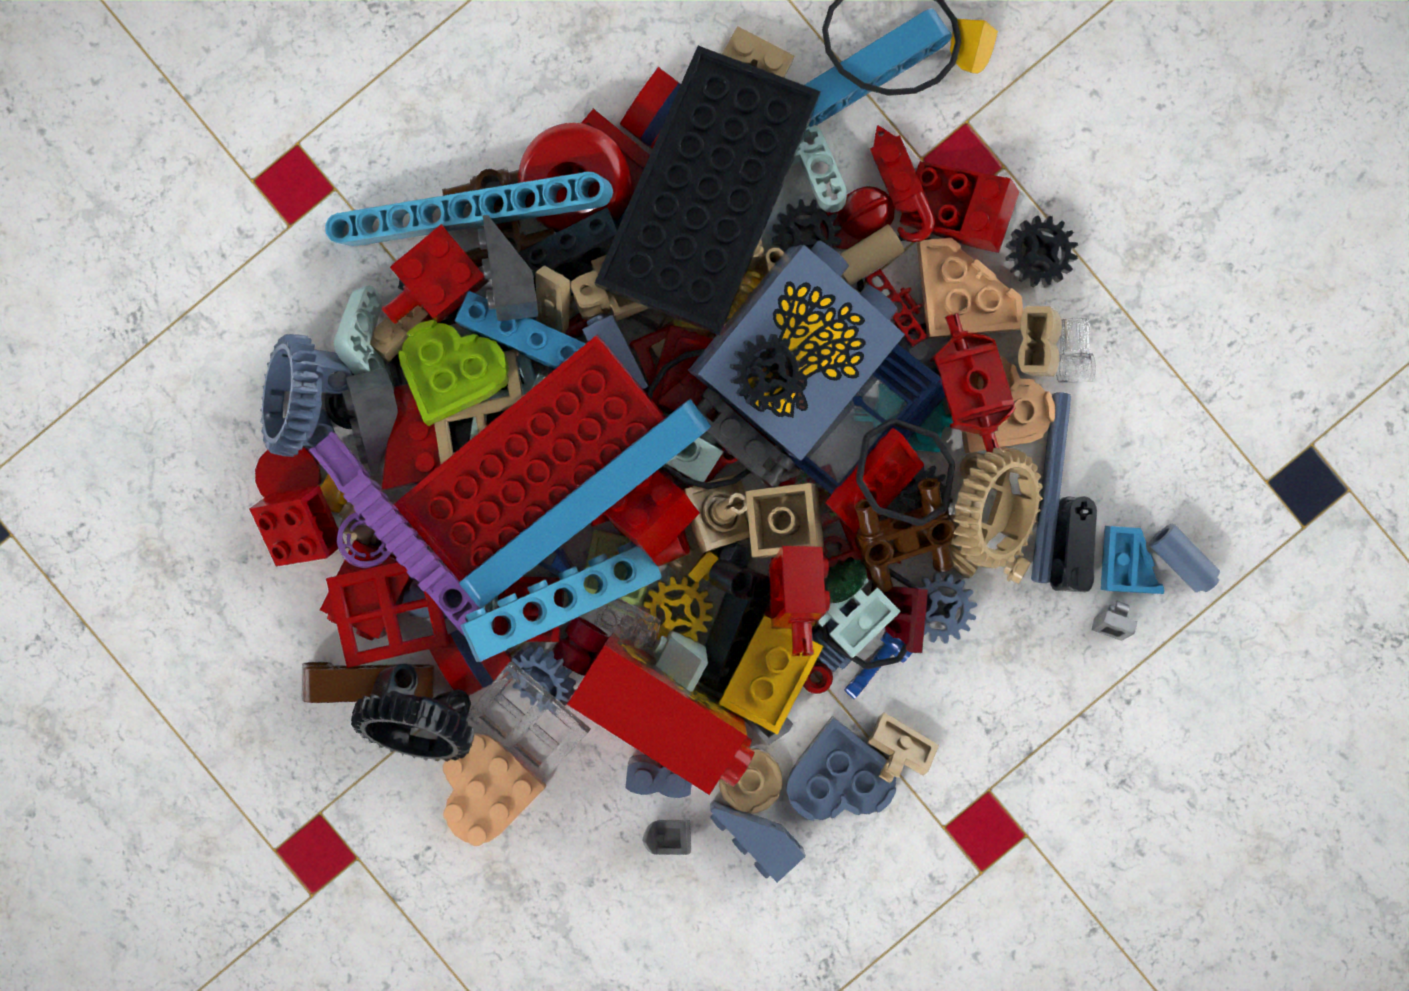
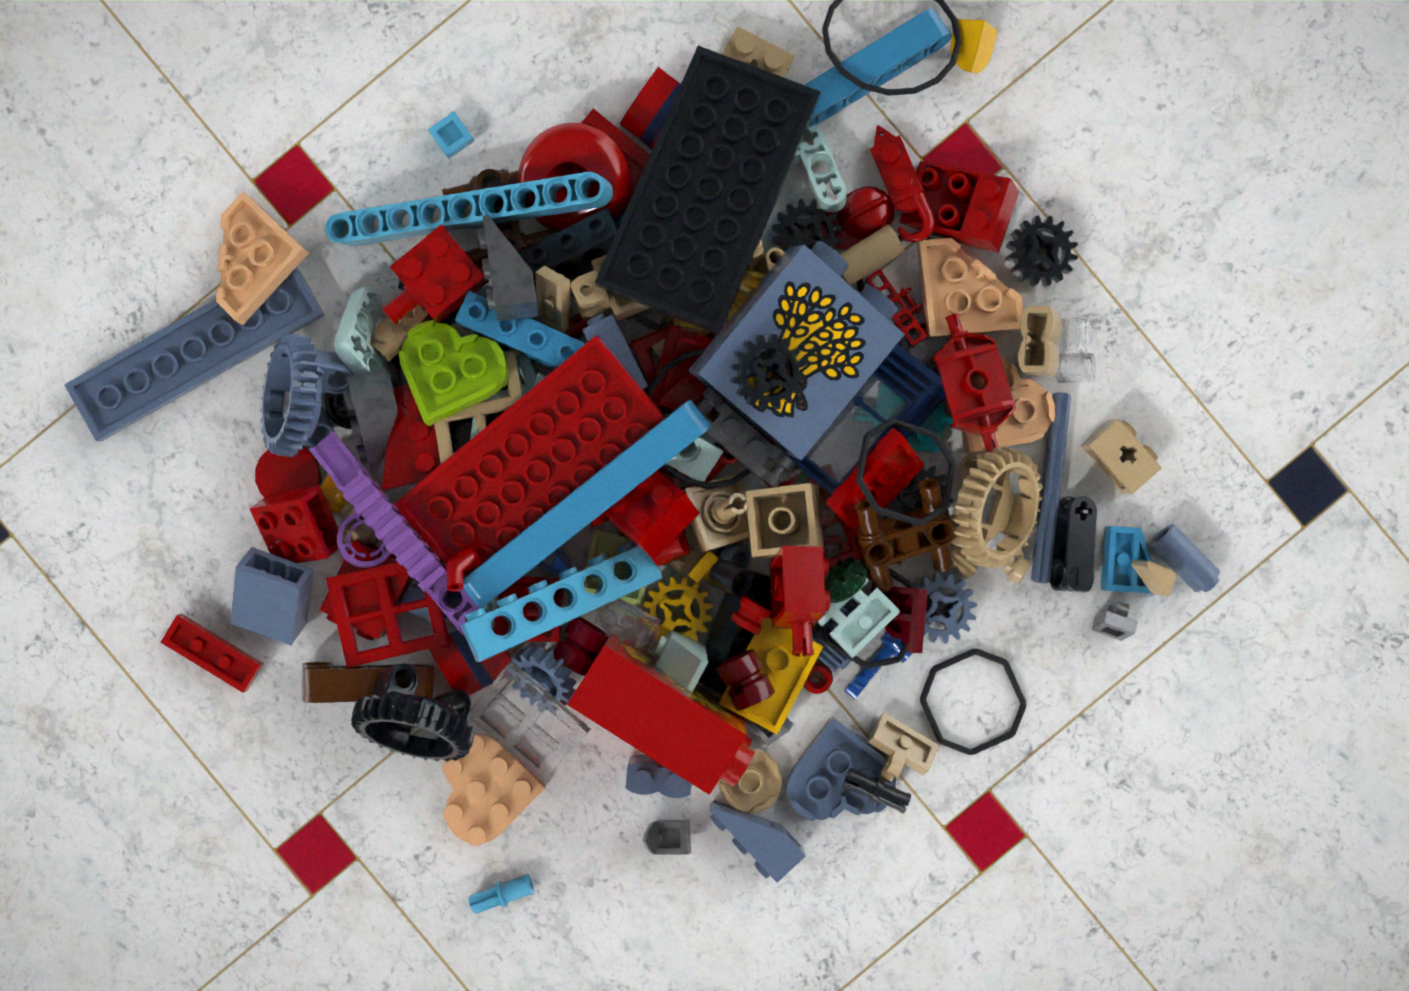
none -> sand blue plate [64,266,325,442]
none -> red plate [160,614,264,693]
none -> light nougat plate [216,192,309,325]
none -> sand blue brick [230,547,314,646]
none -> medium azure plate [428,111,475,159]
none -> red arm [446,548,480,592]
none -> medium azure axle [469,874,534,914]
none -> dark red wheel [716,649,775,711]
none -> red wheel [730,595,772,635]
none -> black pin [842,767,911,814]
none -> black piece [920,649,1026,755]
none -> tan brick [1081,419,1162,494]
none -> tan slope [1131,559,1177,596]

